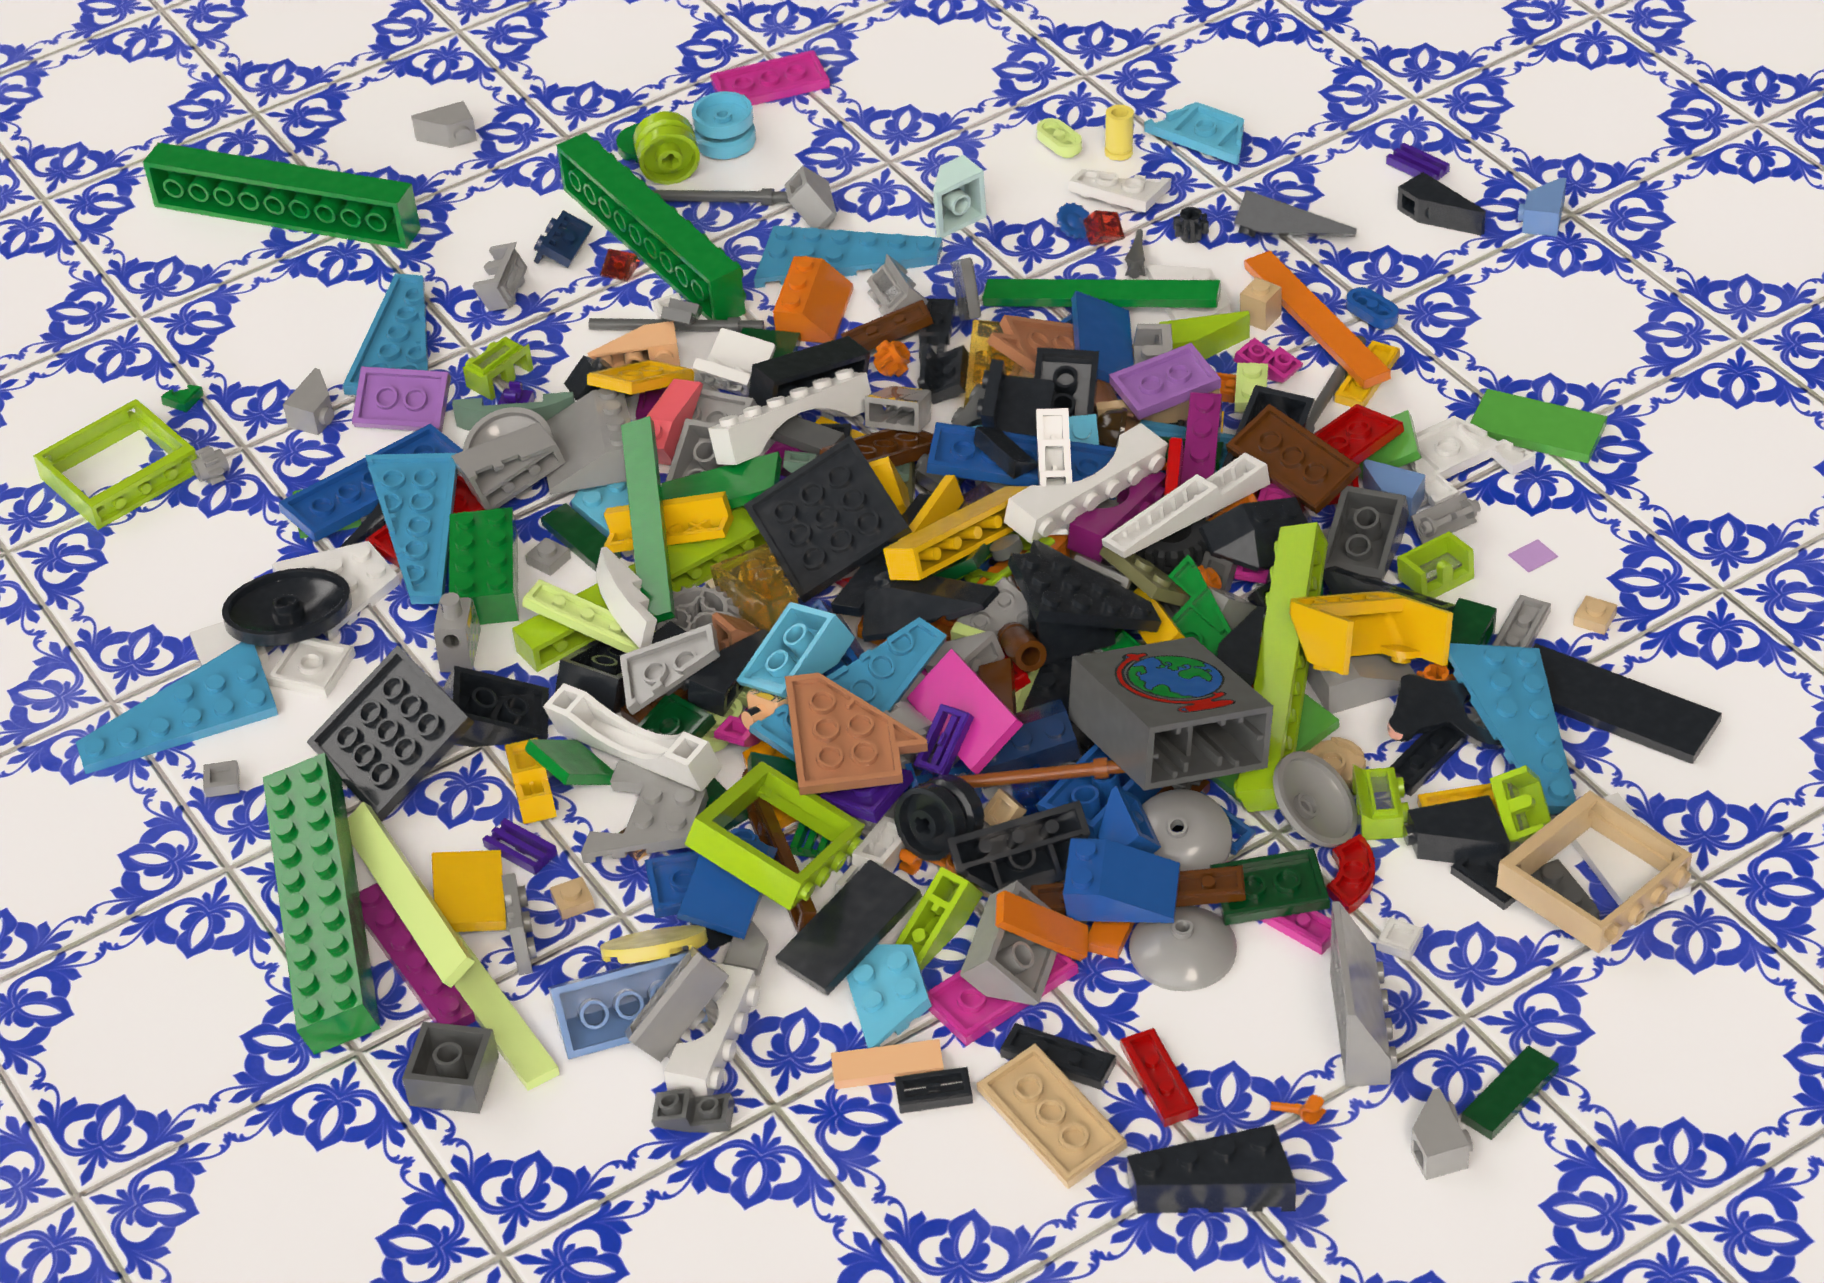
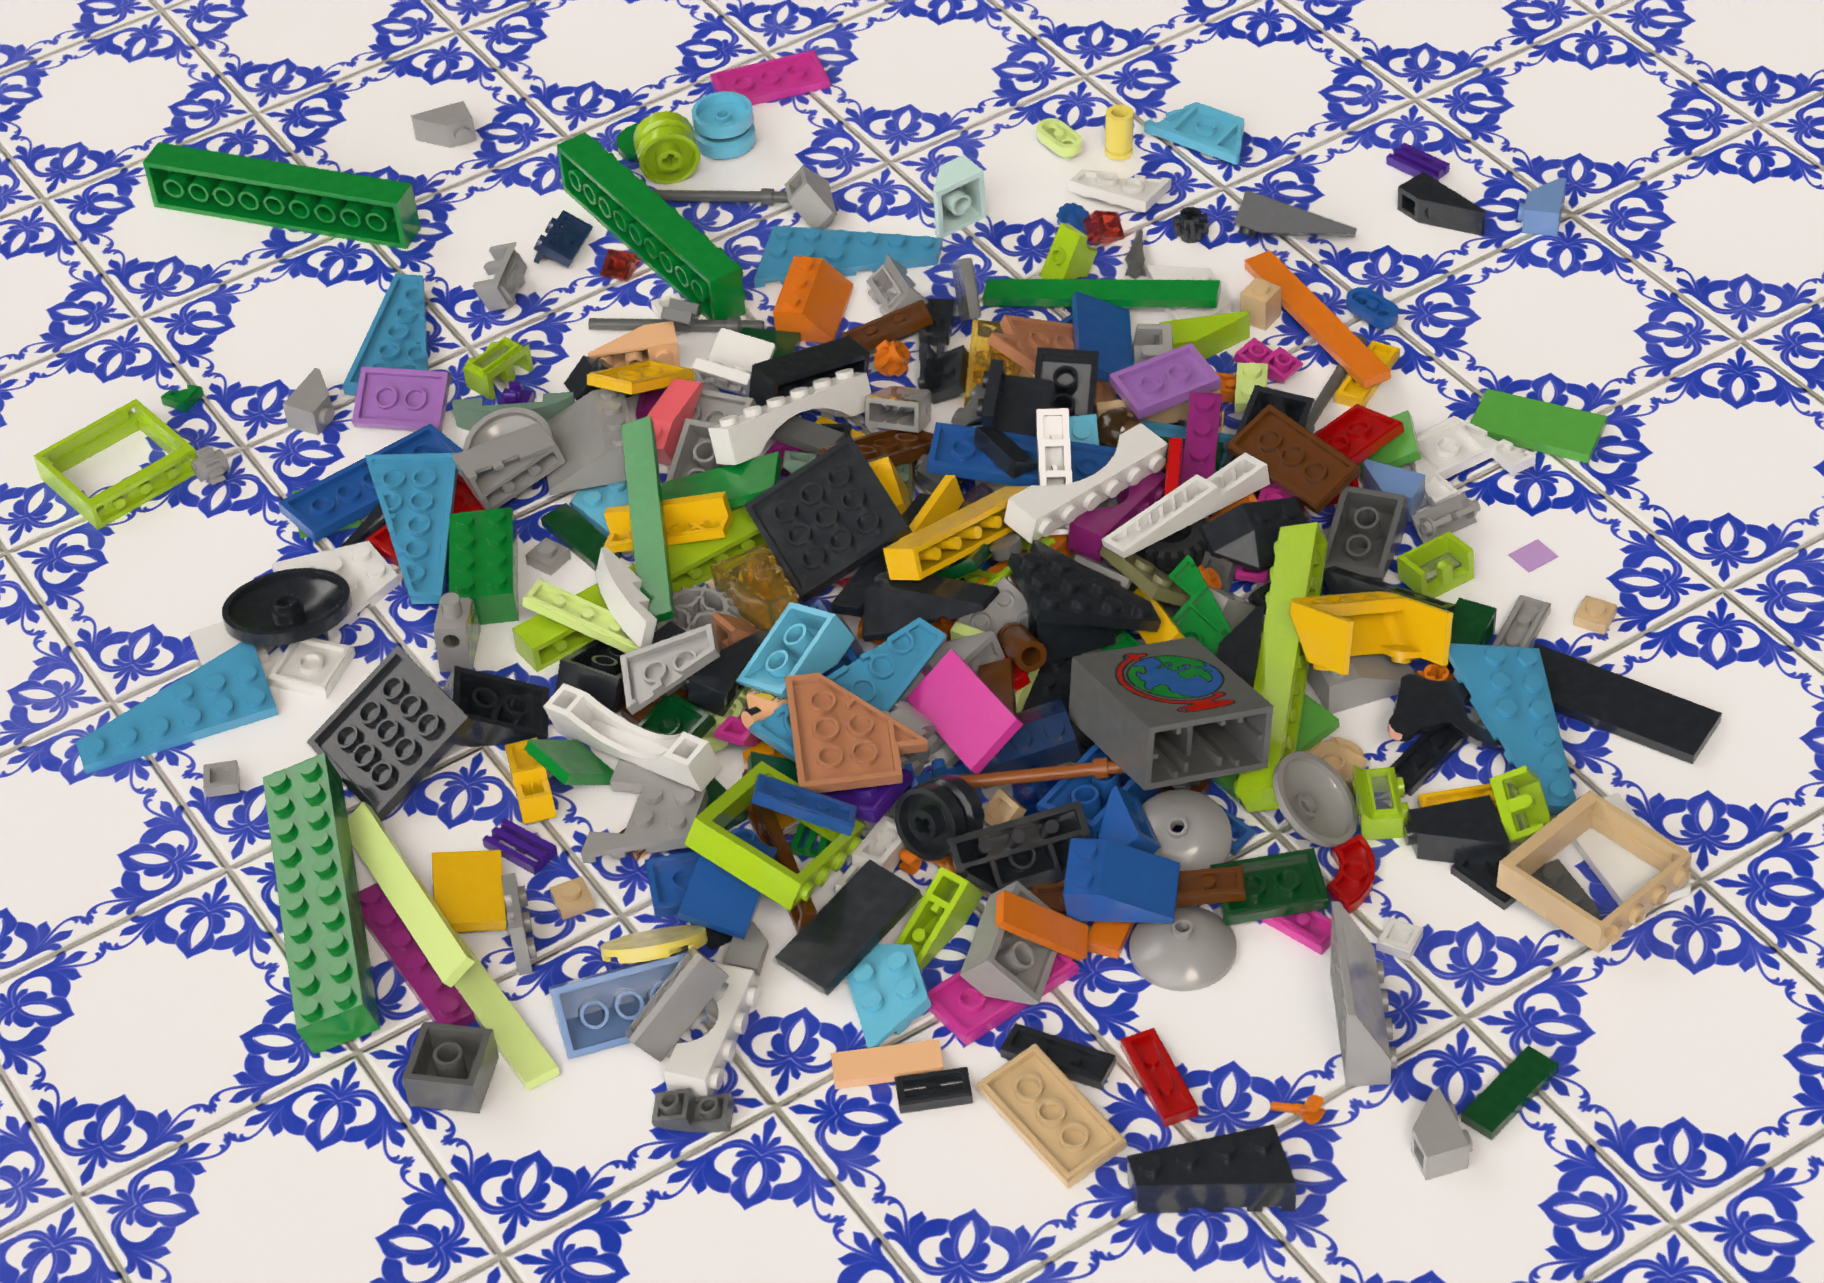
dark purple tile [913,704,974,775] -> none
none -> blue tile [751,774,857,836]
none -> lime brick [1040,223,1098,279]

